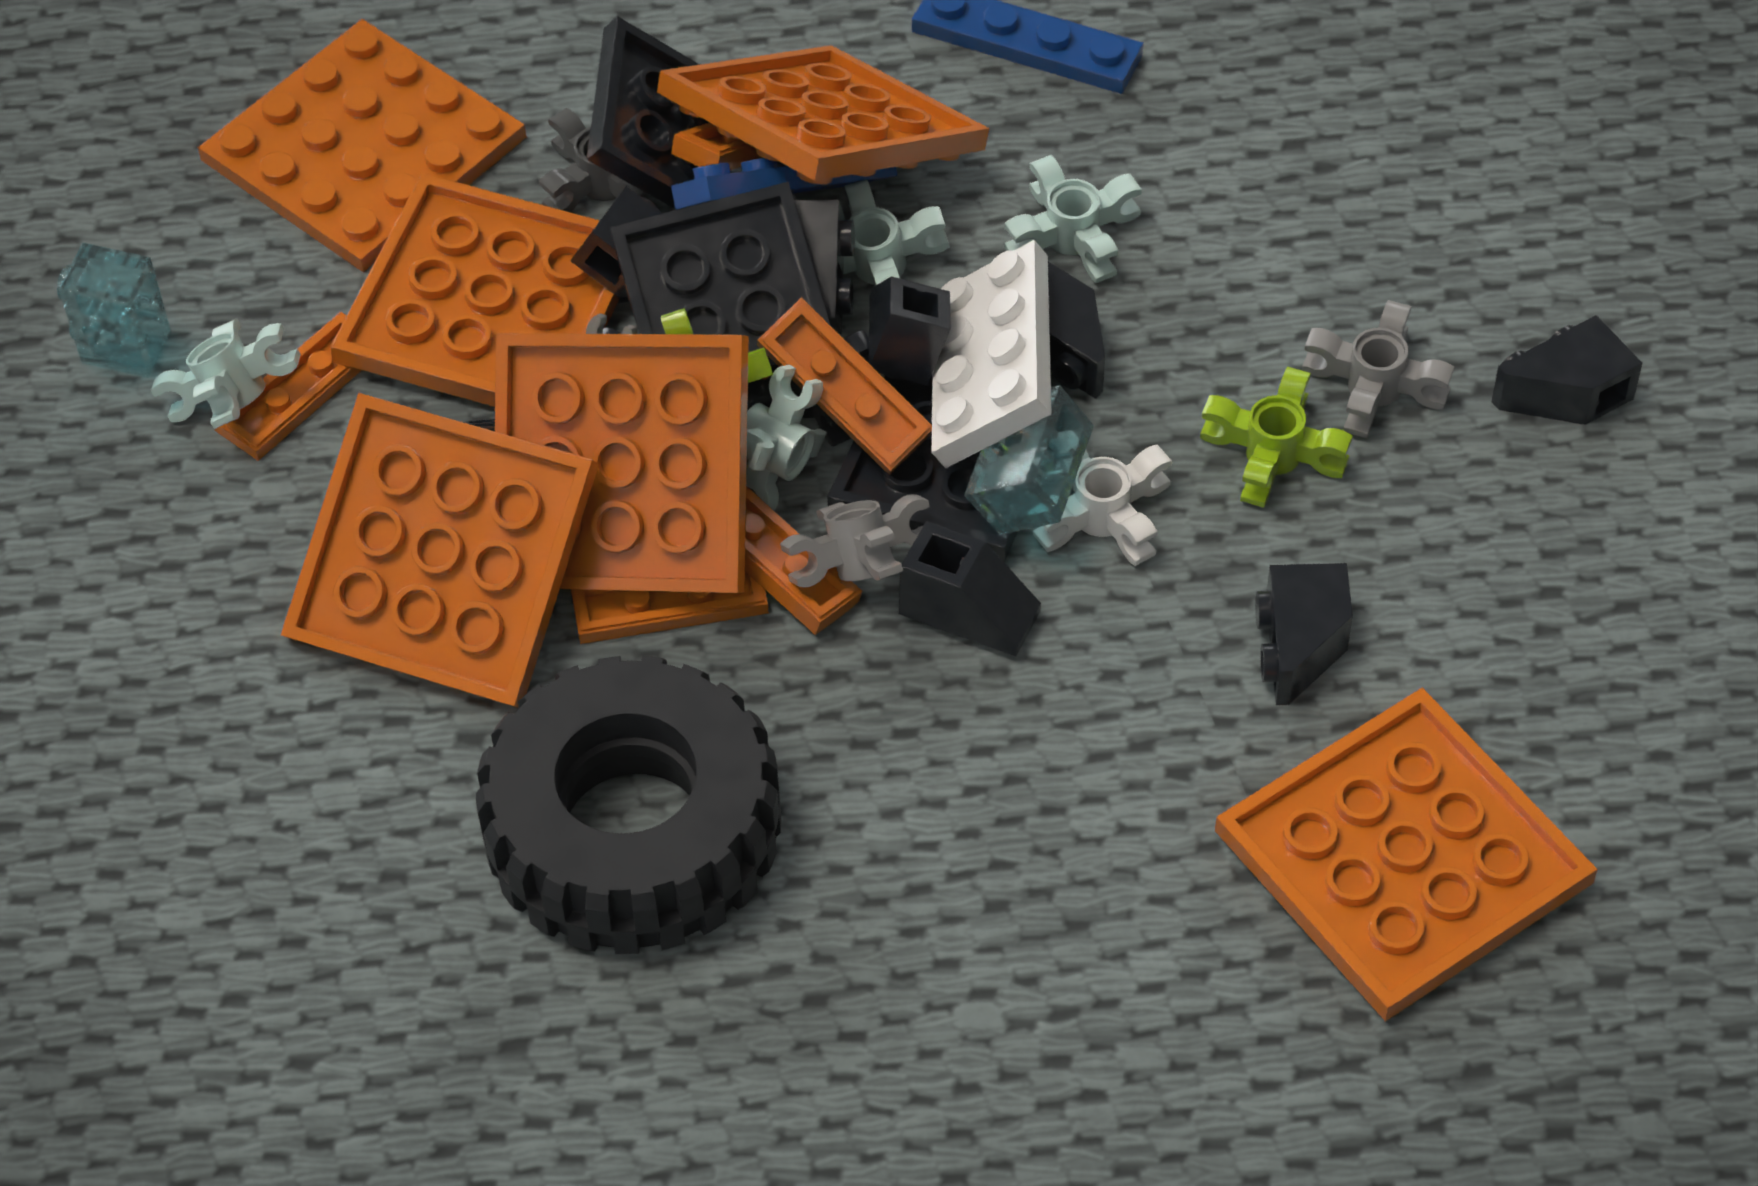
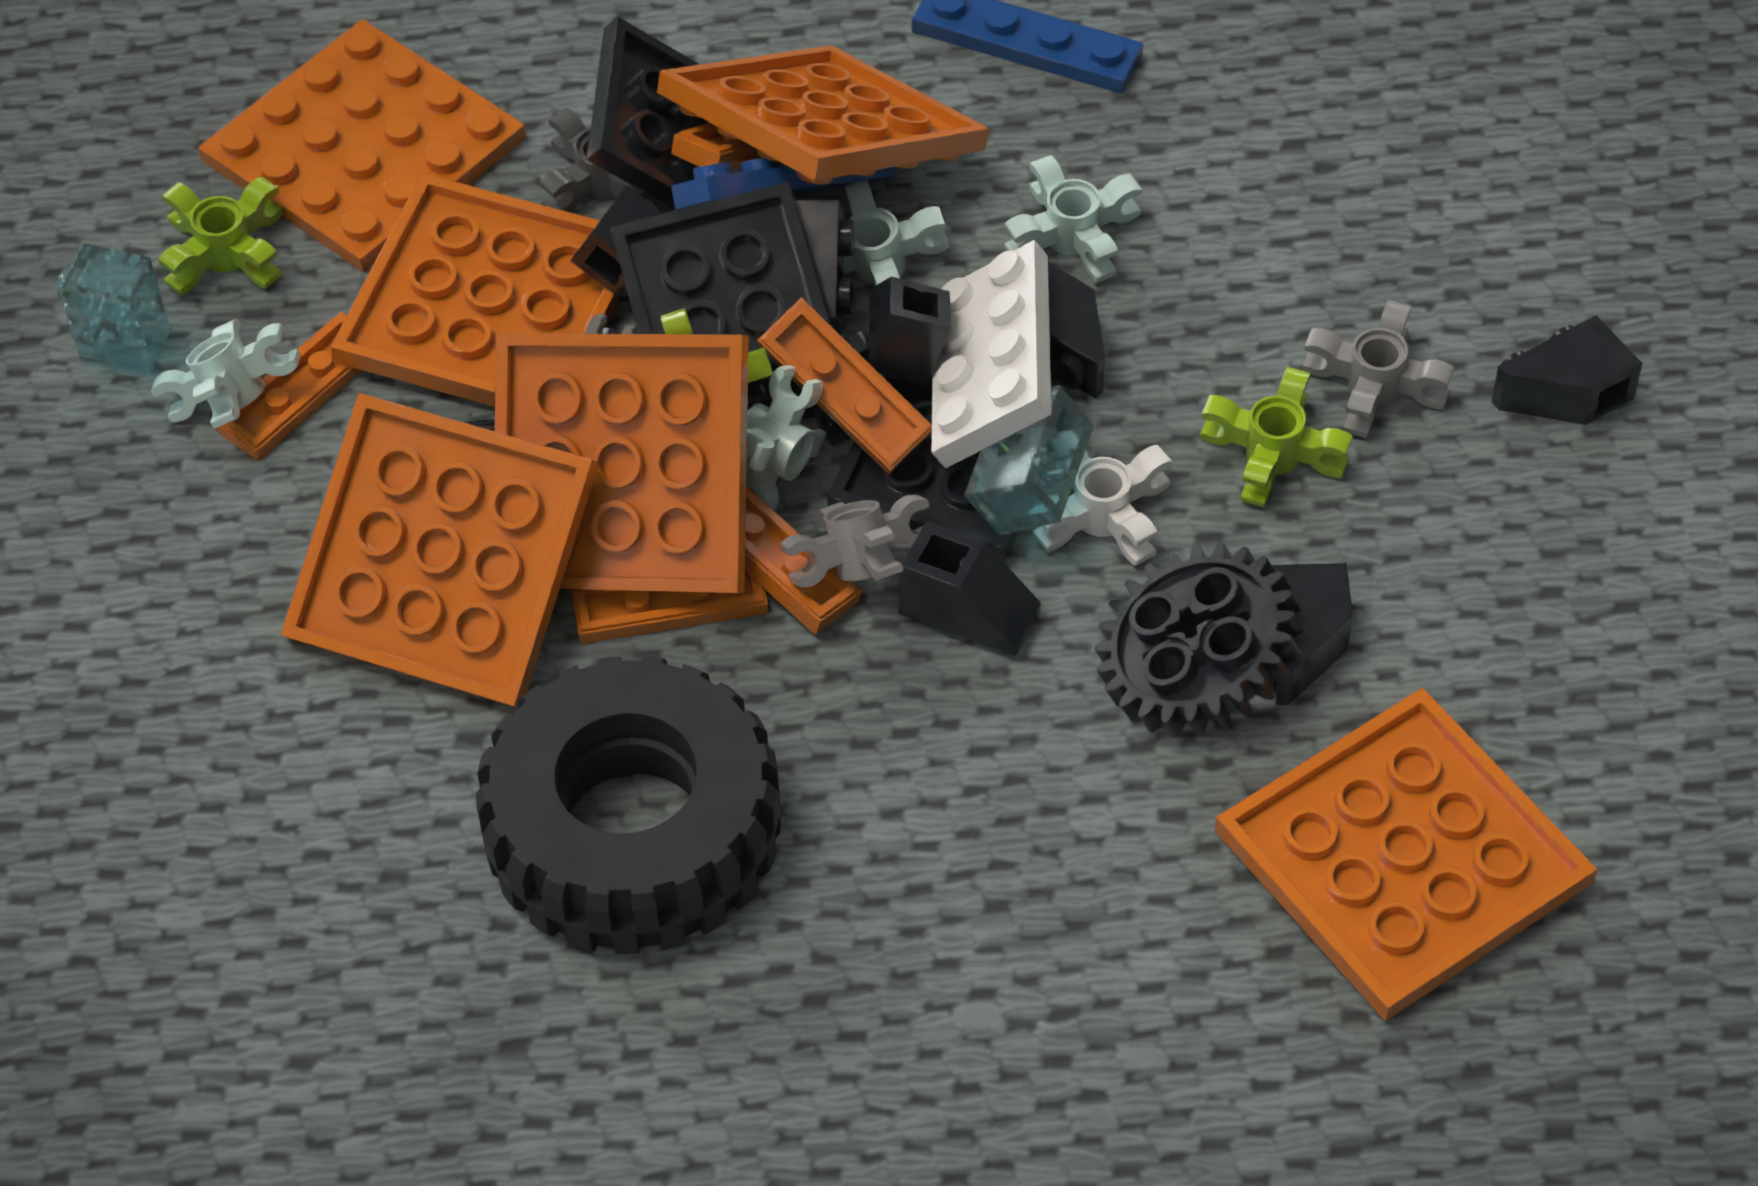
none -> lime pin [158,176,283,295]
none -> black gear [1094,542,1304,738]

